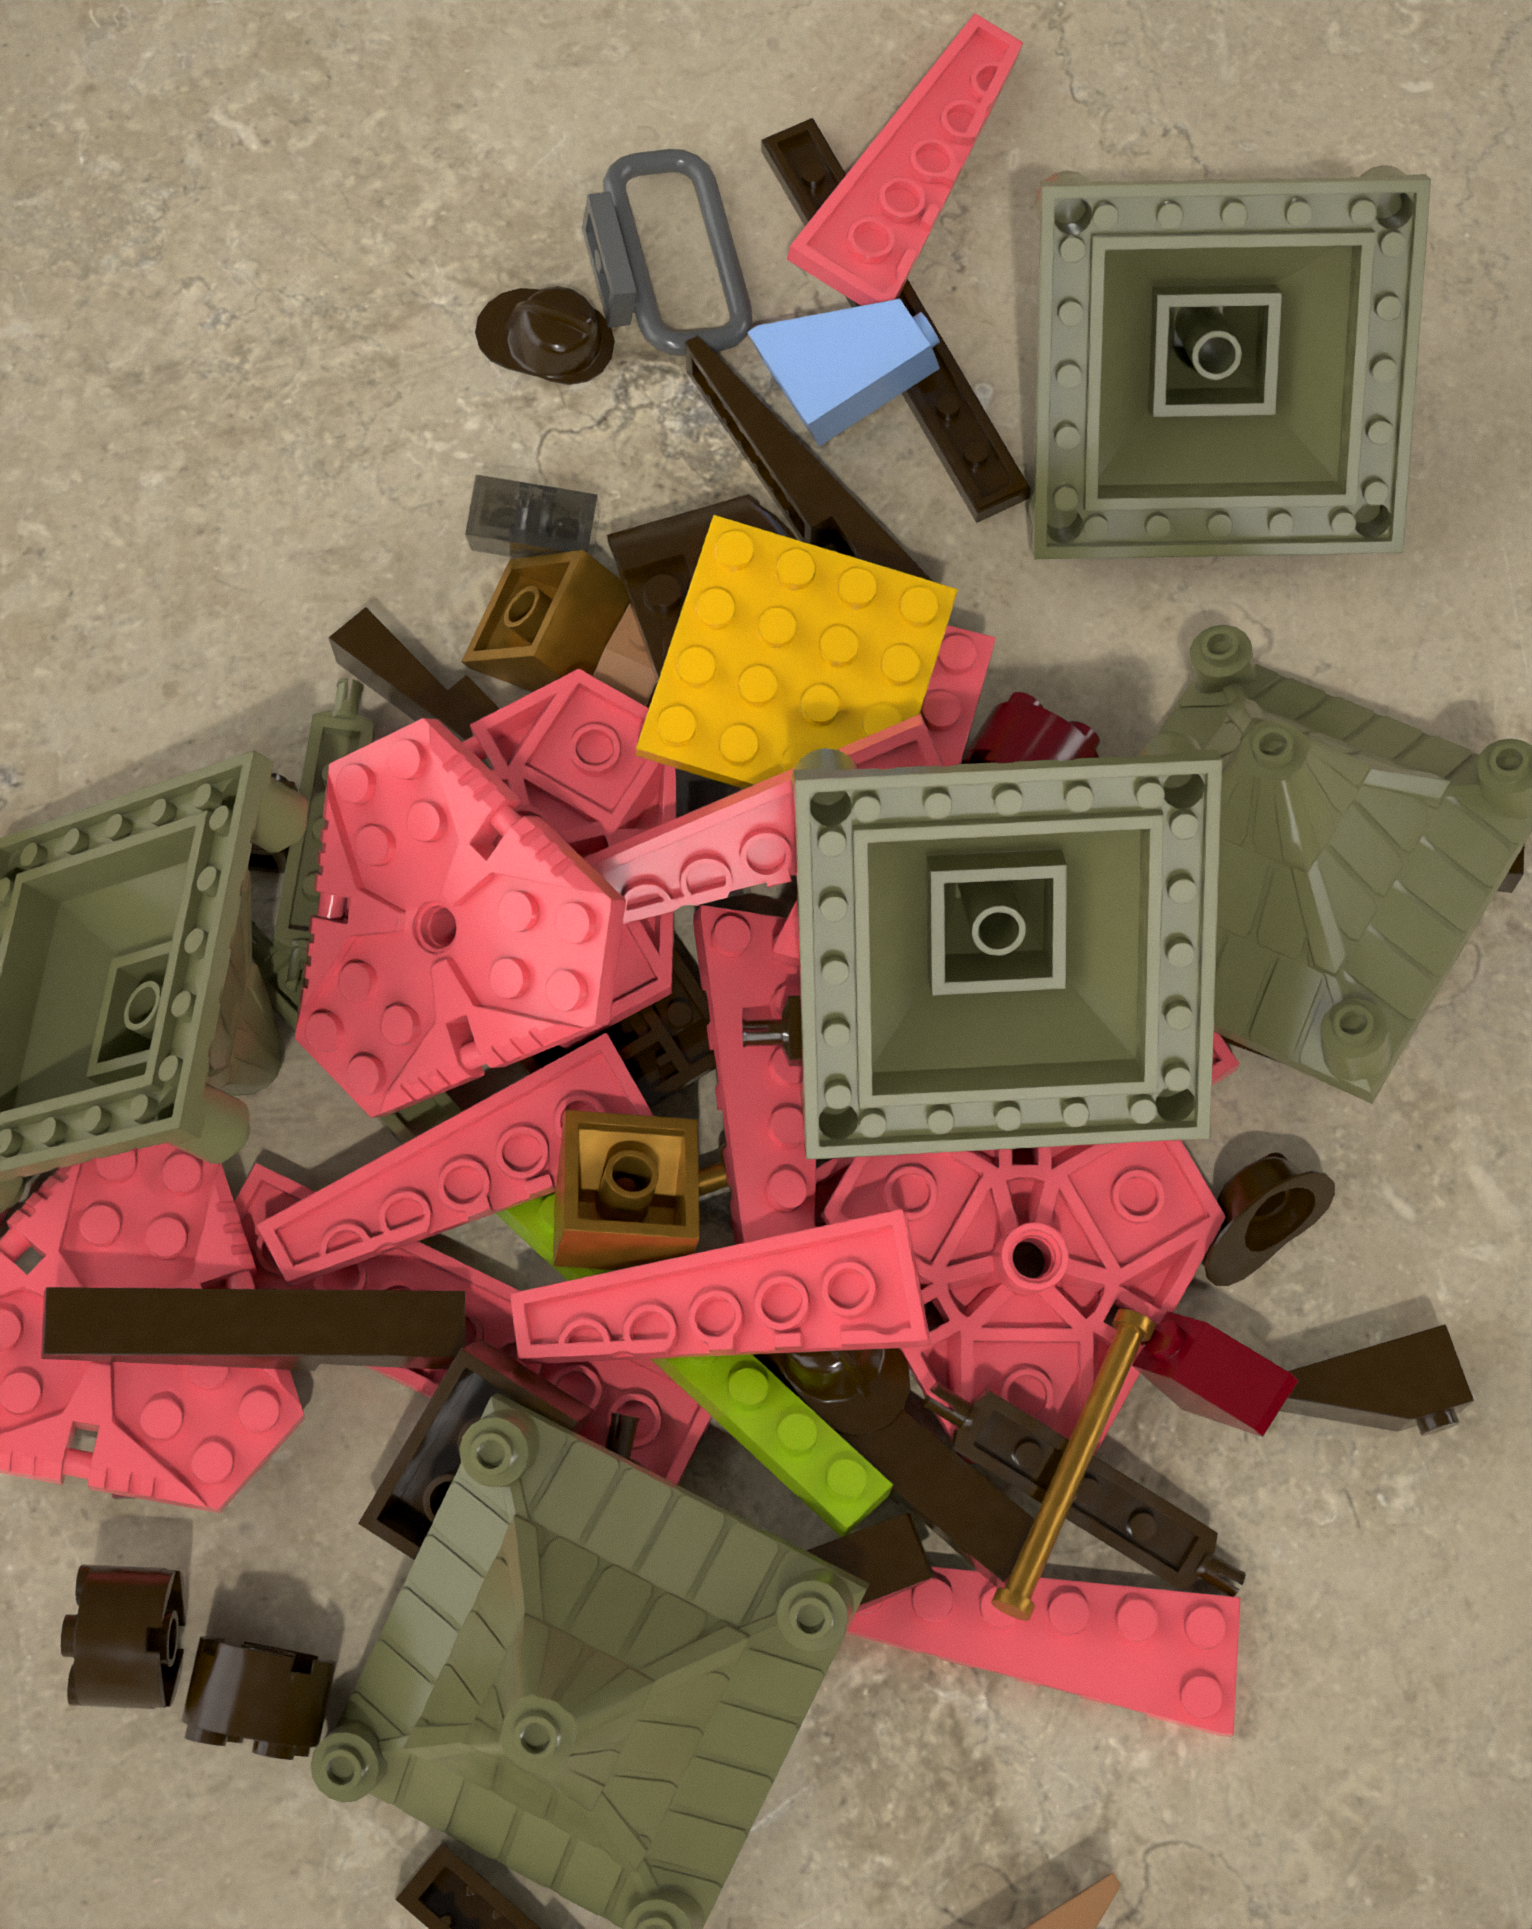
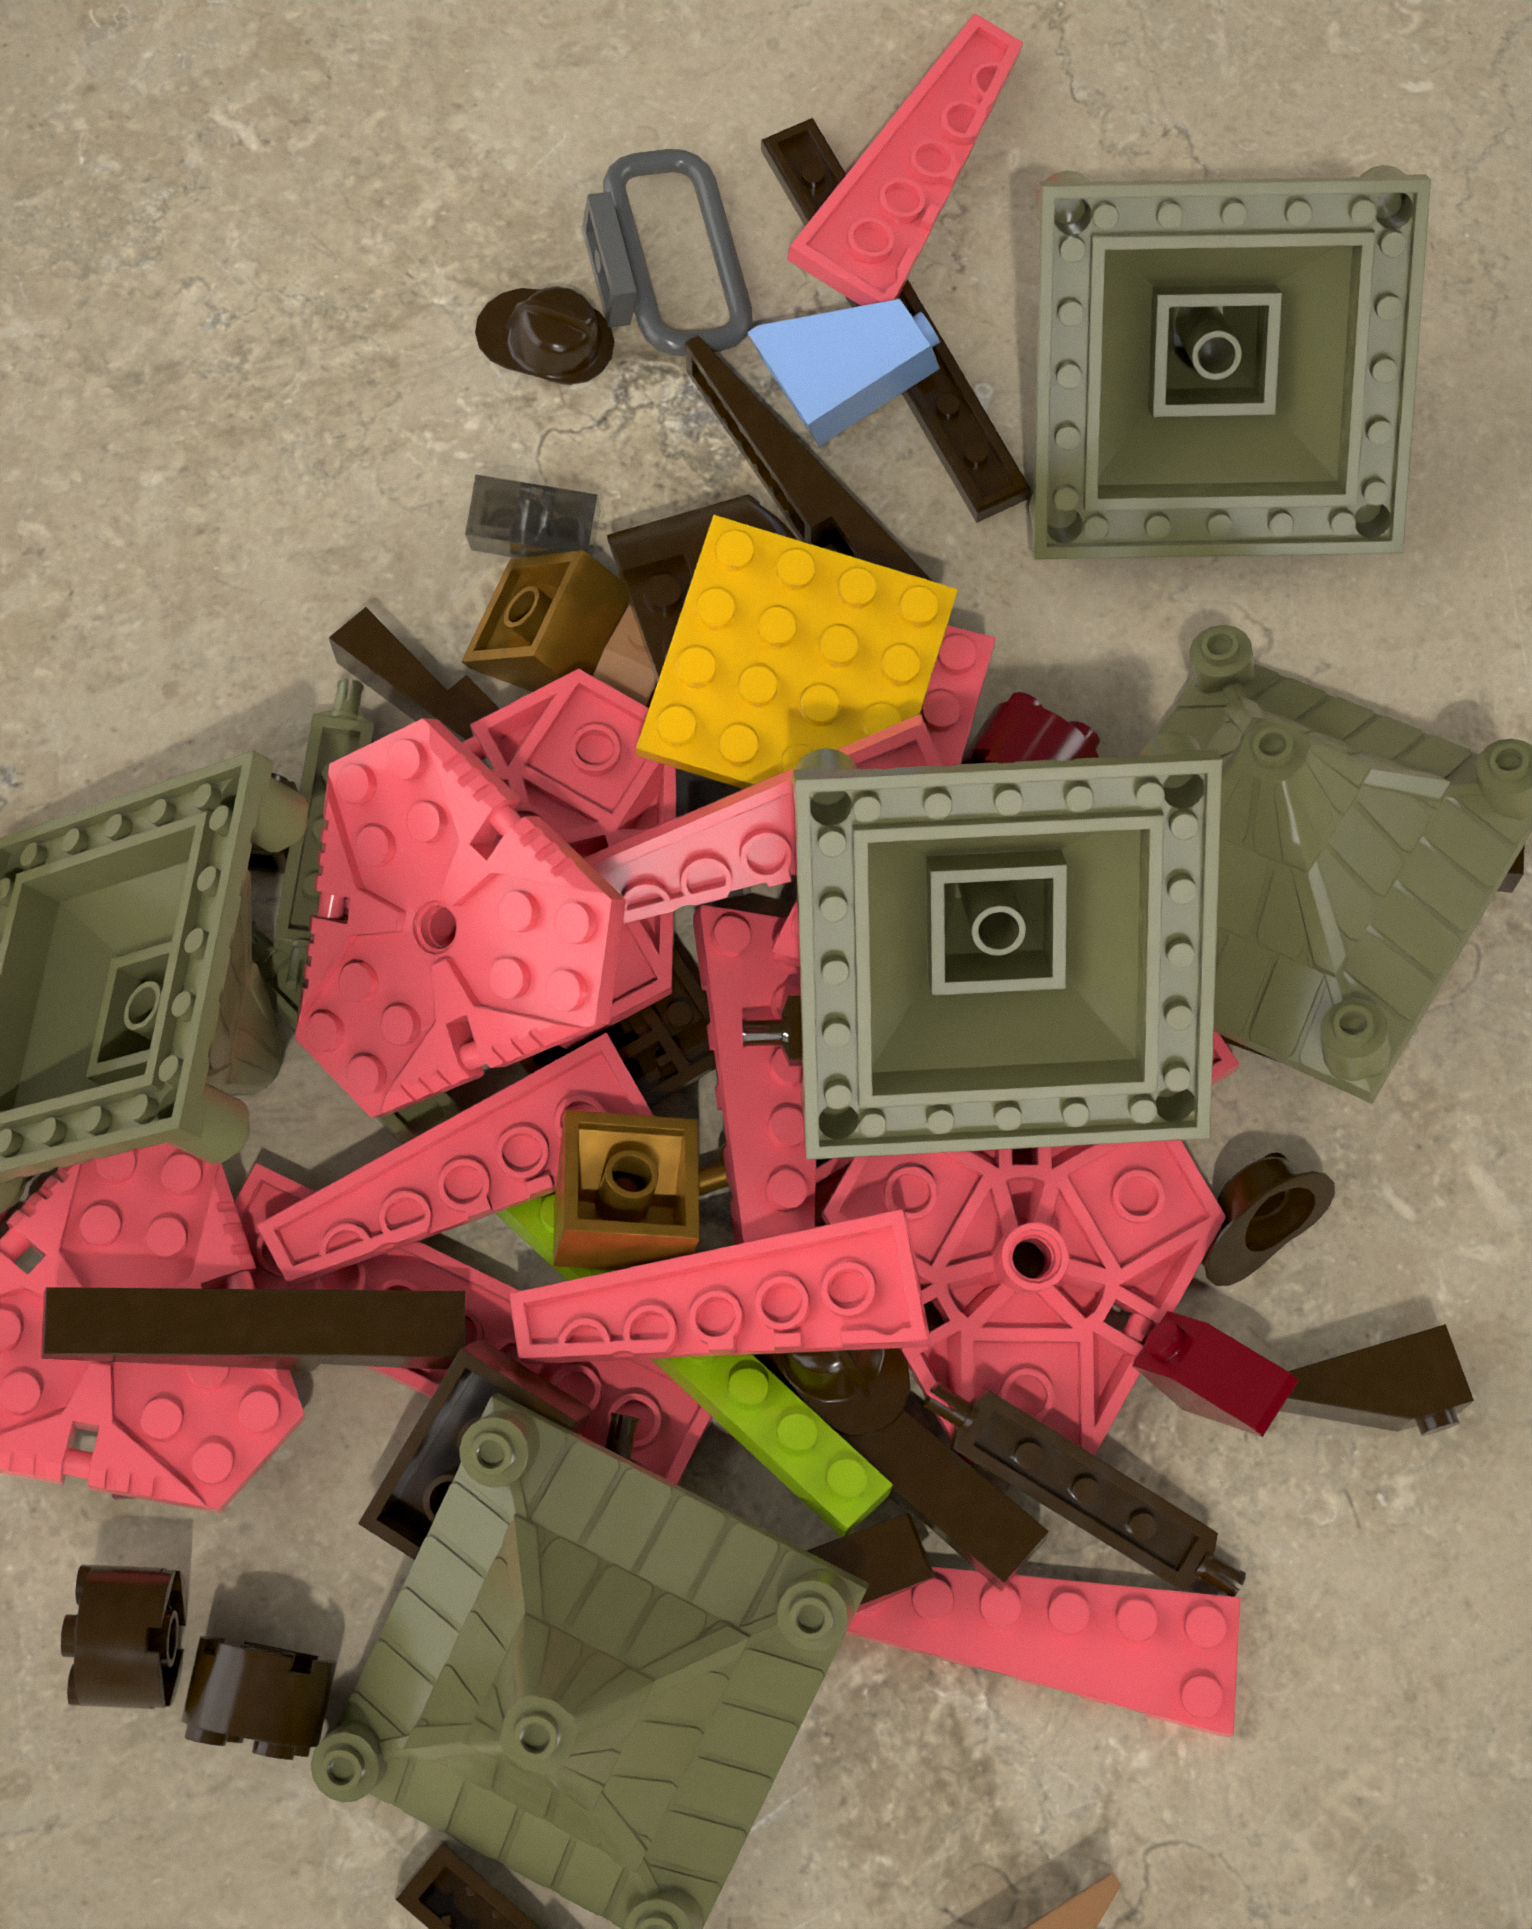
pearl gold bar [991,1309,1155,1621] -> none

